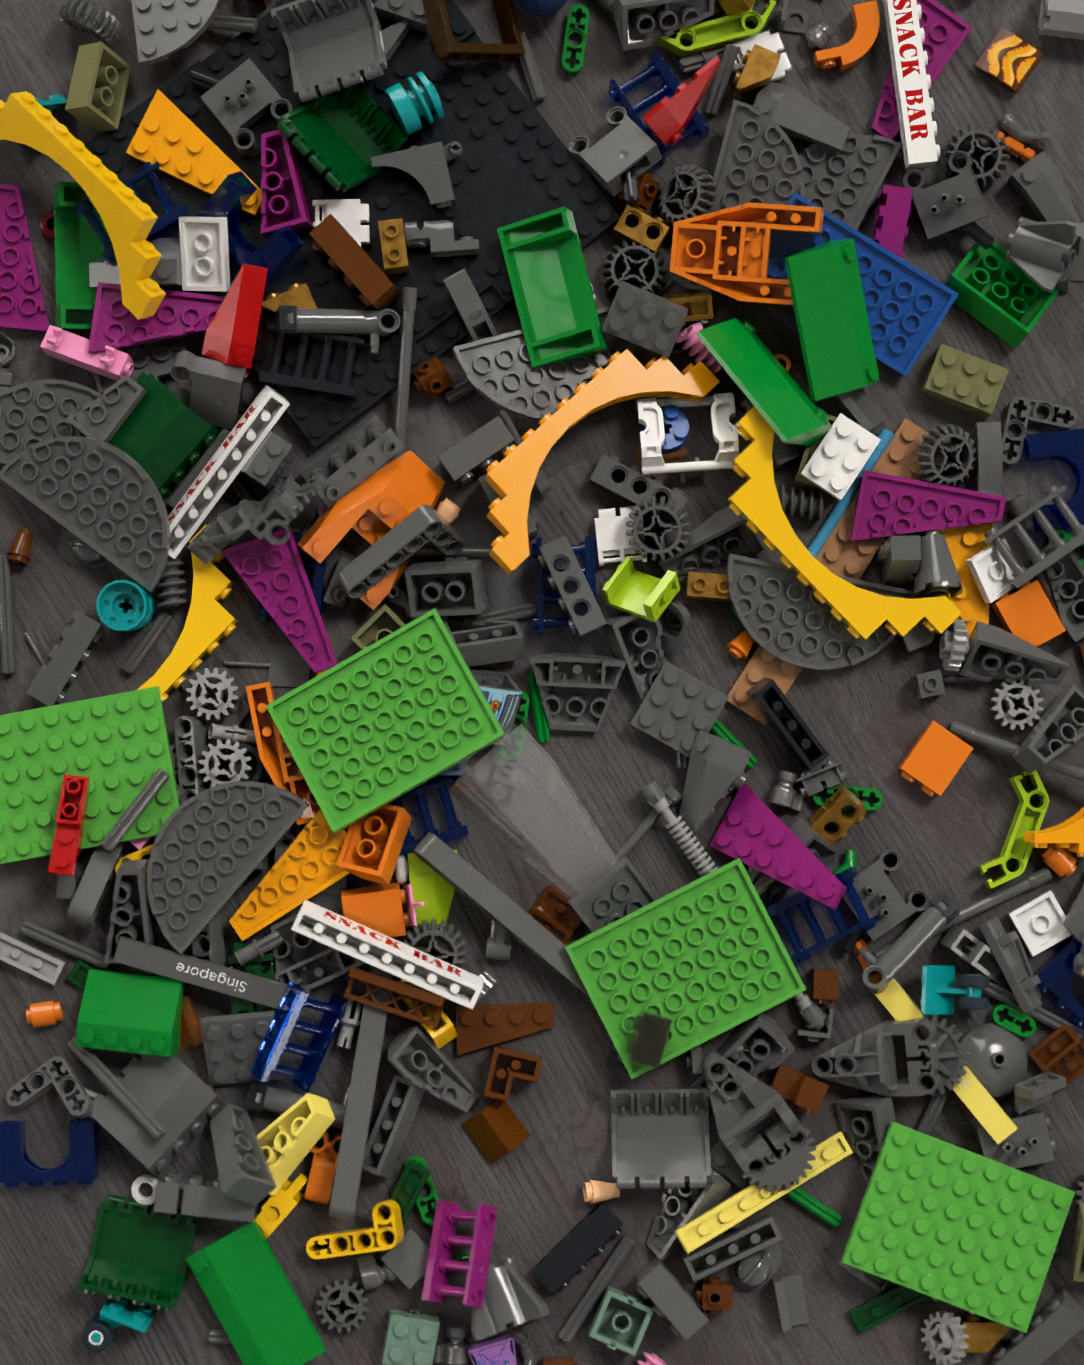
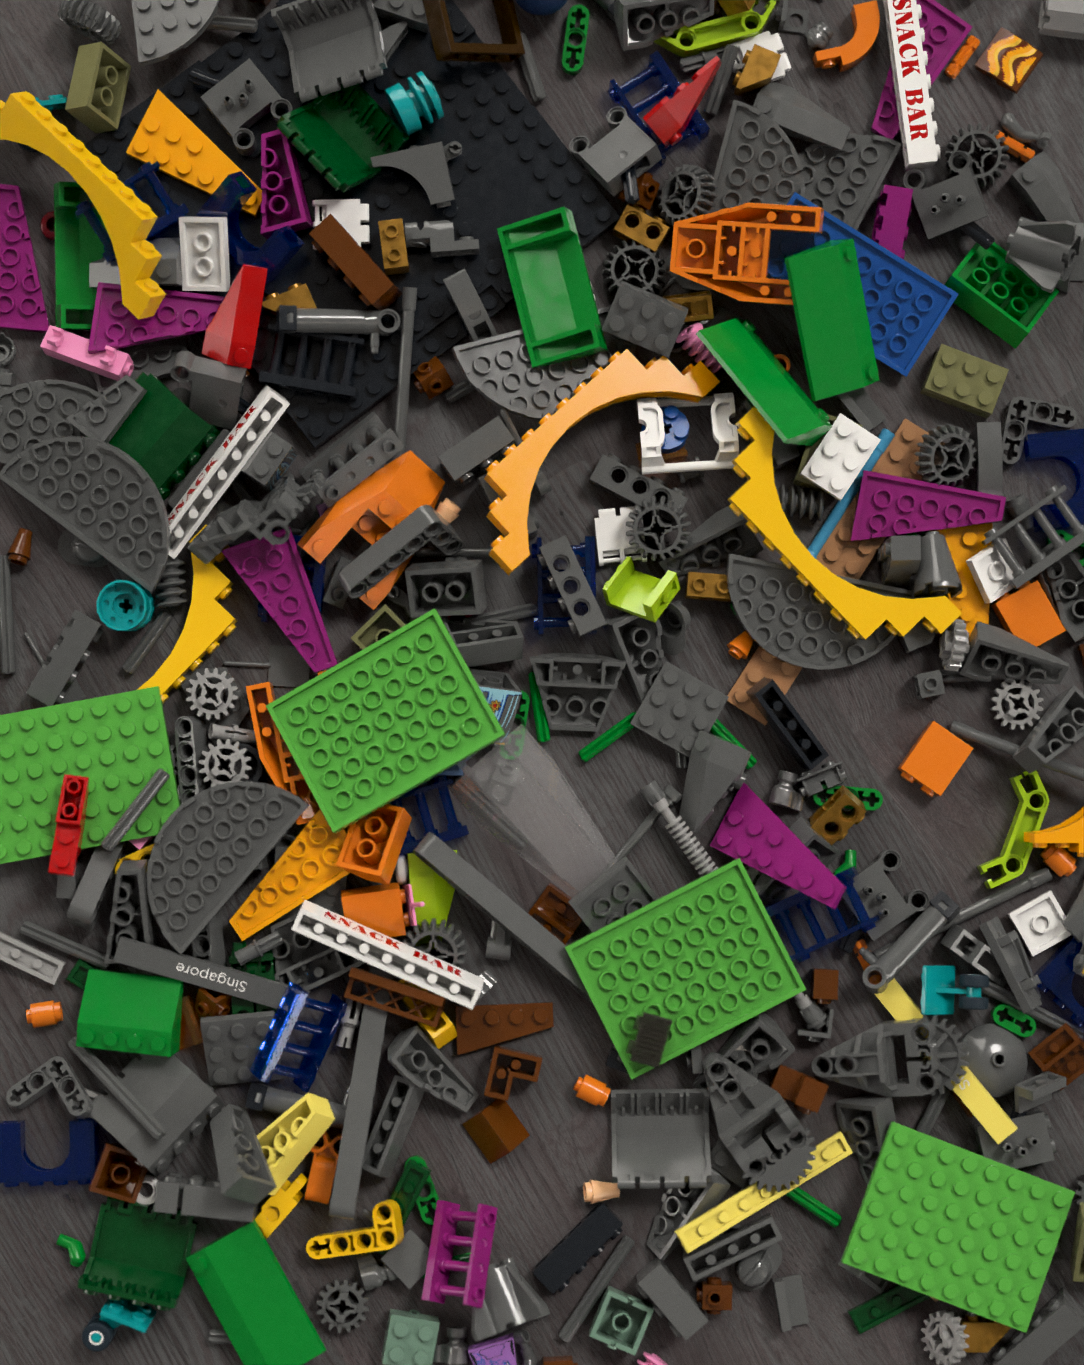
none -> green arm [56,1233,86,1267]
none -> reddish brown slope [88,1143,148,1204]
none -> reddish brown brick [194,987,232,1017]
none -> orange brick [573,1074,611,1107]
none -> green axle [578,712,636,762]
none -> orange axle [944,35,980,79]

